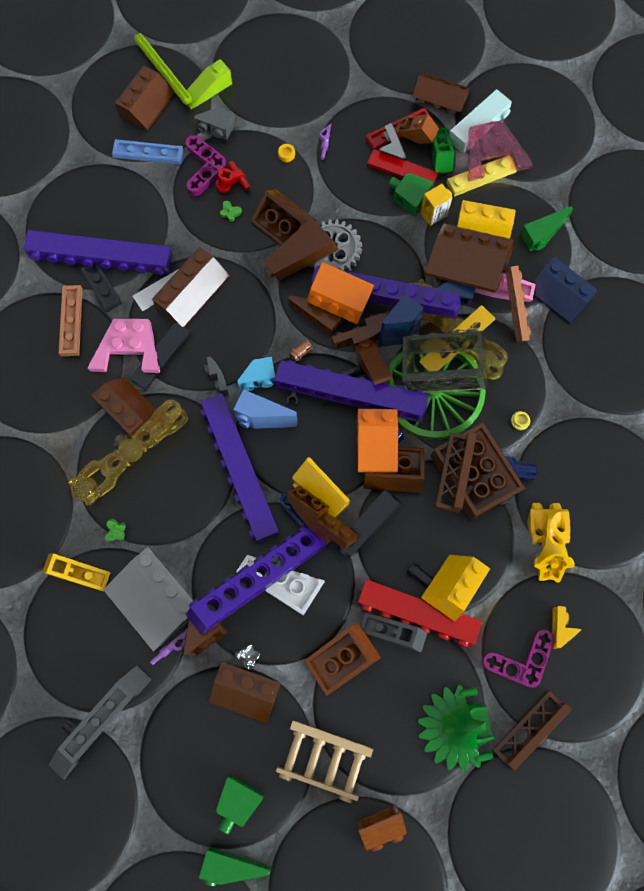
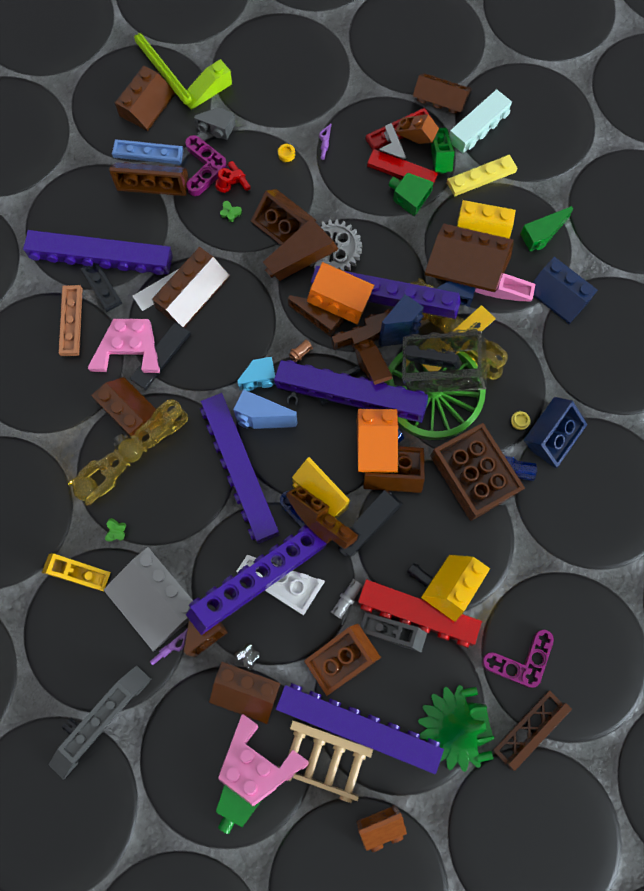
green slope [199,847,271,886] -> none
dark grey slope [204,357,229,397] -> none
yellow brick [420,184,452,226] -> none
reddish brown fence [435,431,477,513] -> none
clear pink wing [468,120,533,182] -> none
nougat plate [505,266,531,342] -> none
yellow hips [527,503,575,583] -> none
yellow slope [551,606,581,649] -> none
none -> reddish brown slope [109,162,189,196]
none -> bright pink wing [218,714,309,806]
none -> dark purple brick [276,683,444,774]
none -> light grey pin [331,579,363,619]
none -> black hinge [404,345,462,370]
none -> dark blue slope [524,397,588,468]

